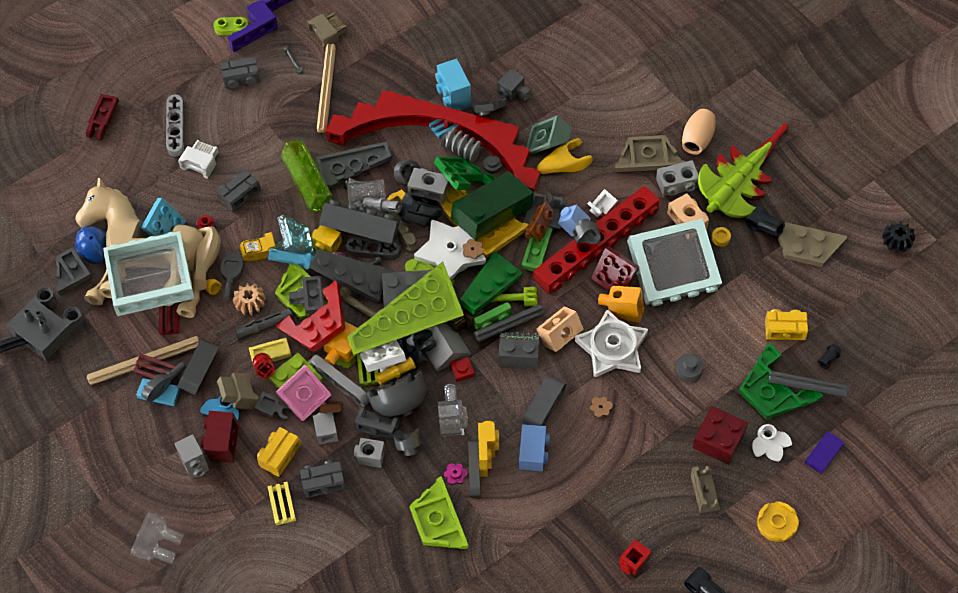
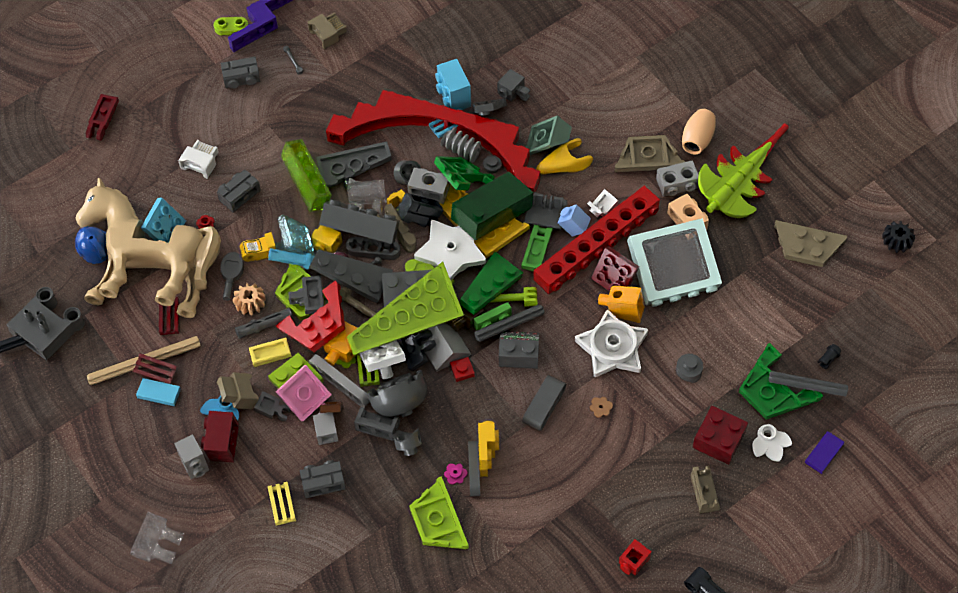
dark grey wing [56,247,92,295] -> none
piece [103,231,195,316] -> none
dark grey piece [141,362,186,402] -> none
light grey beam [166,94,184,157] -> none
dark grey beam [177,338,219,395] -> none
yellow hinge [205,279,221,295] -> none
red wheel [252,353,275,379] -> none
yellow brick [257,427,301,477] -> none
tan axle [317,43,336,133] -> none
light grey brick [354,438,385,468] -> none
light grey pin [363,197,402,213] -> none
yellow pin [375,357,416,386] -> none
clear brick [438,384,468,437] -> none
medium nougat plant [462,239,484,259] -> none
medium blue brick [519,424,550,471] -> none
dark orange hinge [525,201,555,242] -> none
light nougat brick [537,306,584,352] -> none
dark grey piece [573,219,601,244] -> none
yellow tile [711,227,731,247] -> none
black piece [745,206,785,236] -> none
yellow tile [757,501,799,542] -> none
yellow brick [765,309,808,340] -> none

